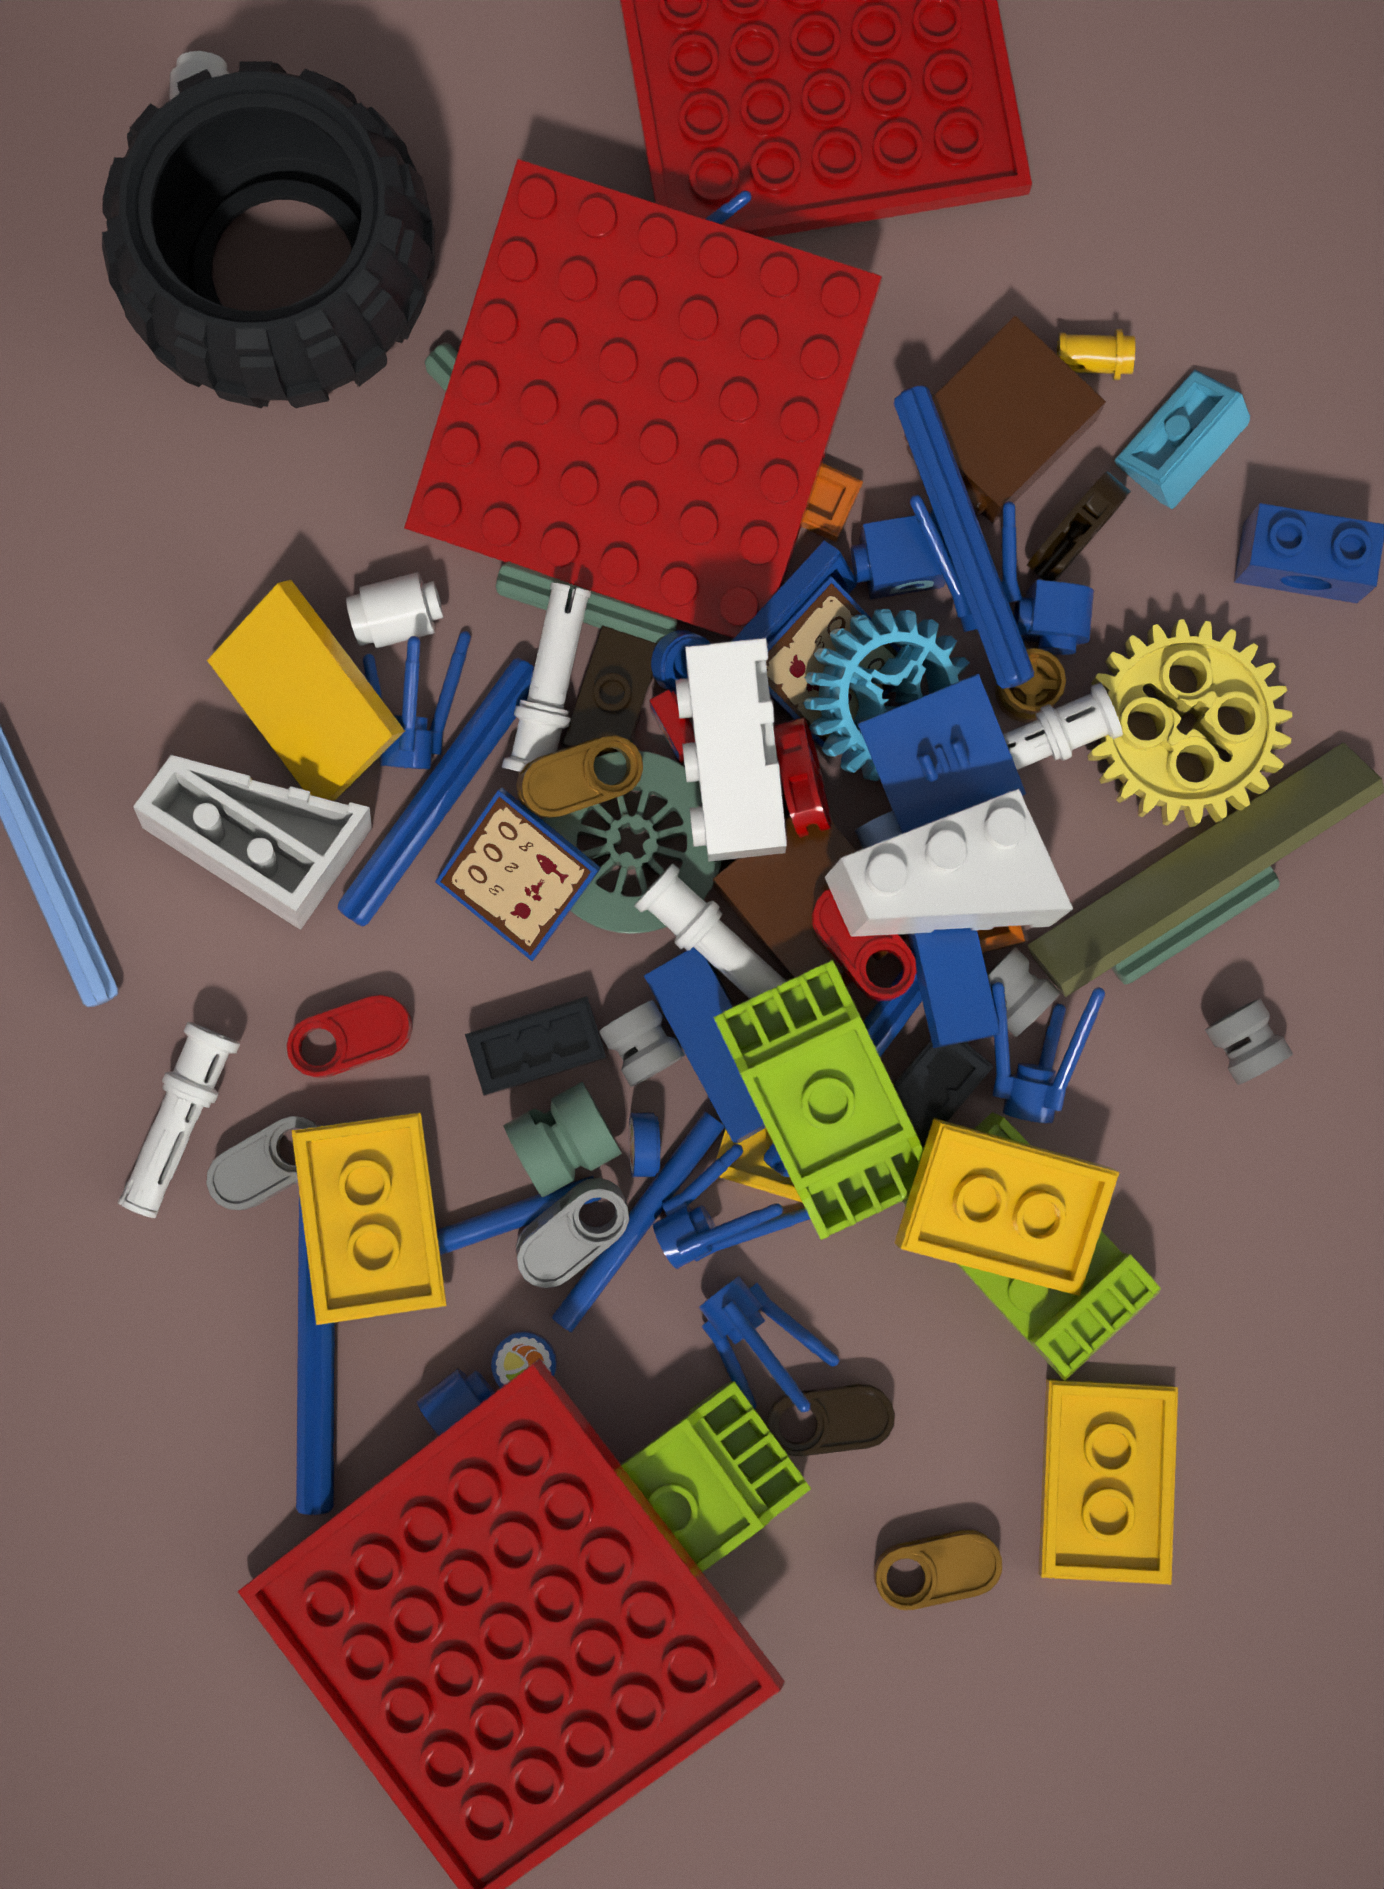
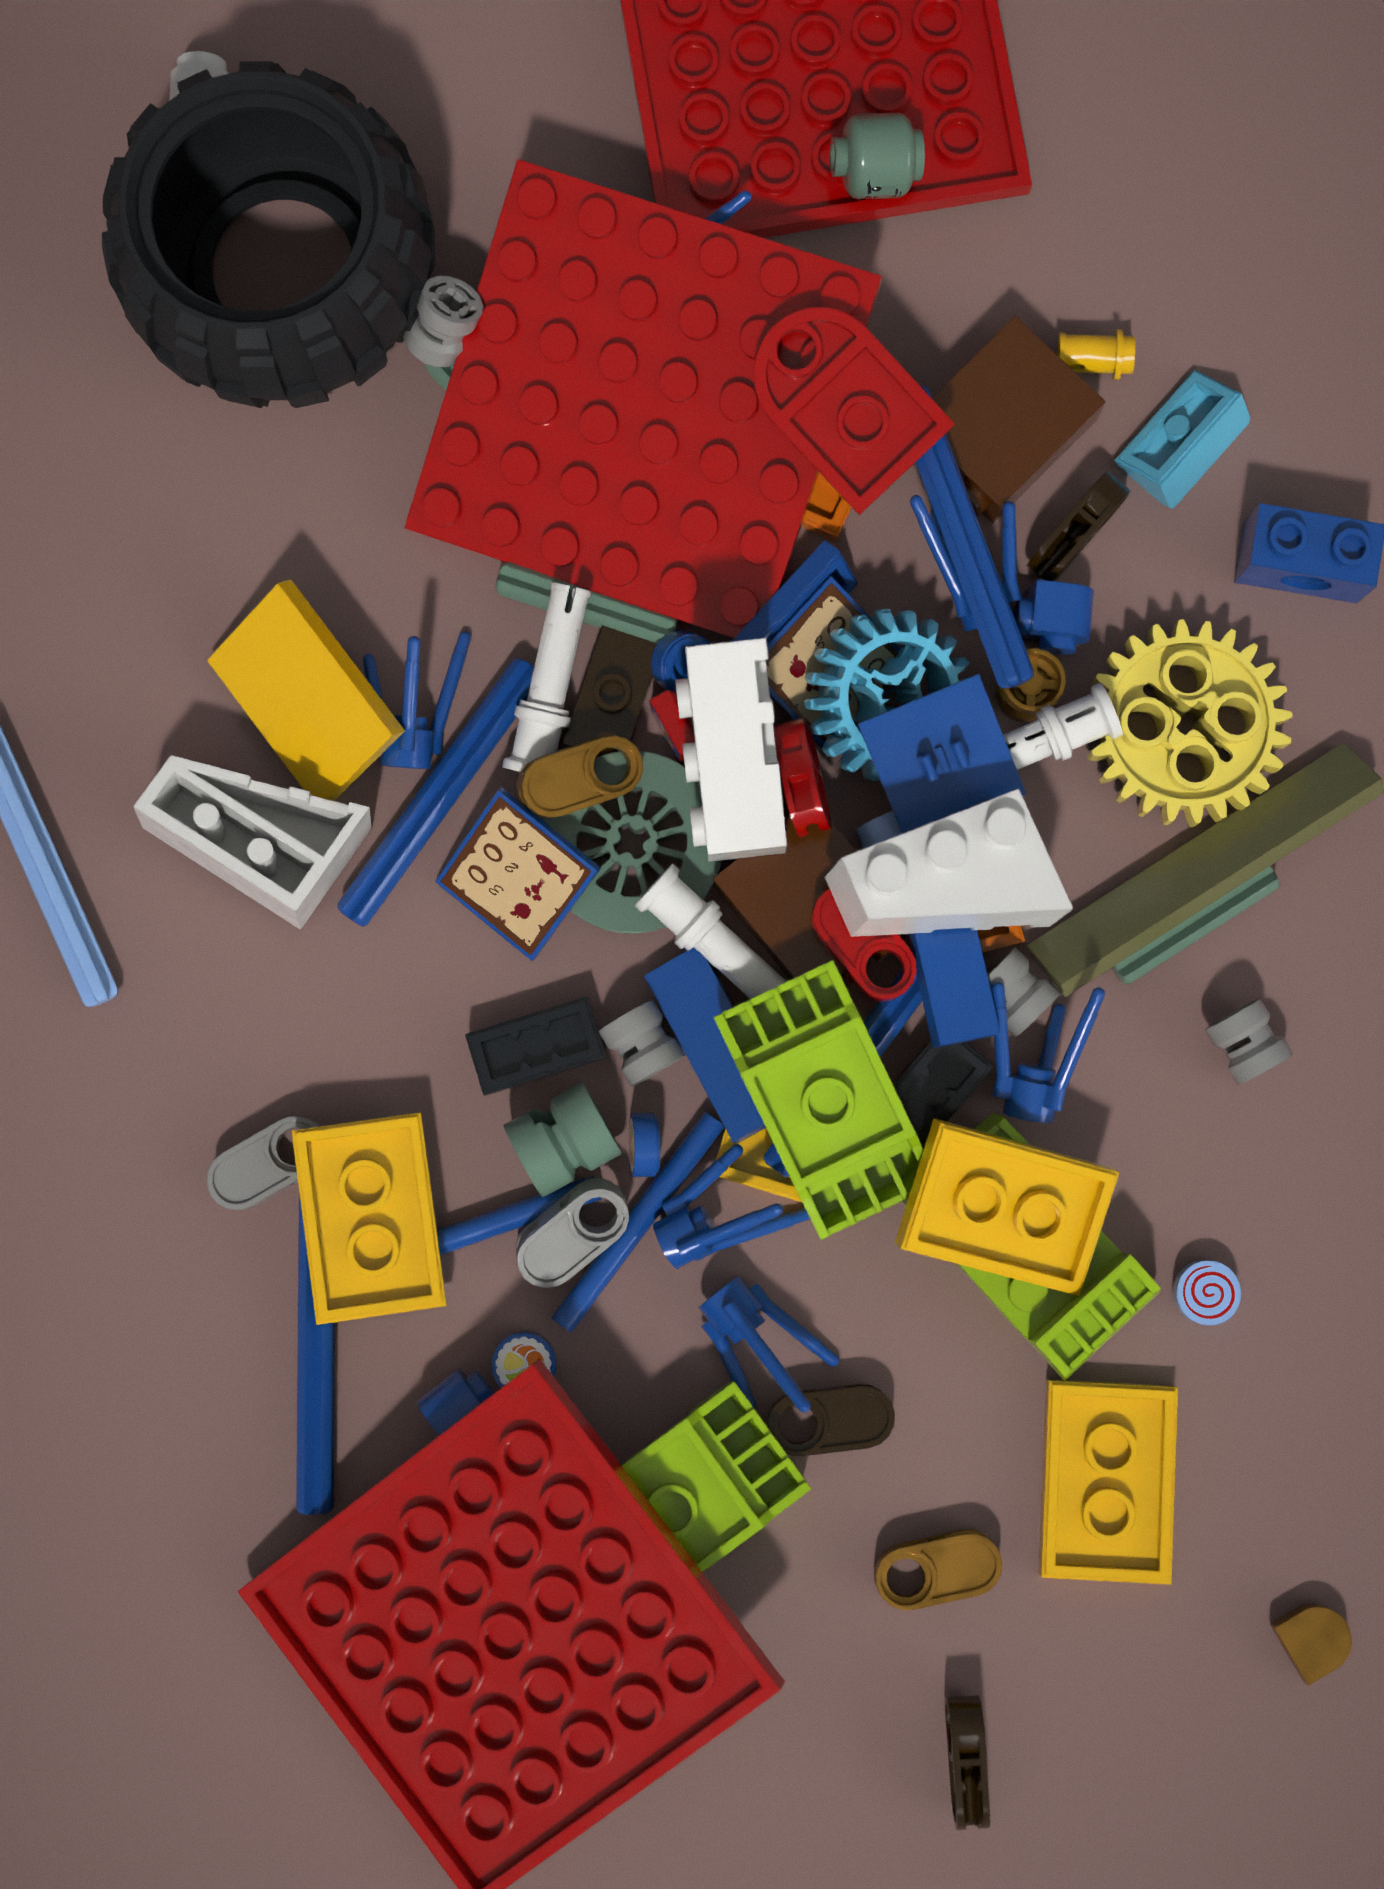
white pin [117,1022,240,1218] -> none
red piece [286,995,413,1078] -> none
white brick [346,572,444,648] -> none
blue brick [851,512,946,600] -> none
none -> light grey wheel [403,276,483,367]
none -> red tile [753,307,955,516]
none -> sand green head [830,112,925,199]
none -> dark brown piece [945,1695,990,1830]
none -> light blue tile [1173,1260,1241,1325]
none -> pearl gold tile [1270,1603,1352,1686]

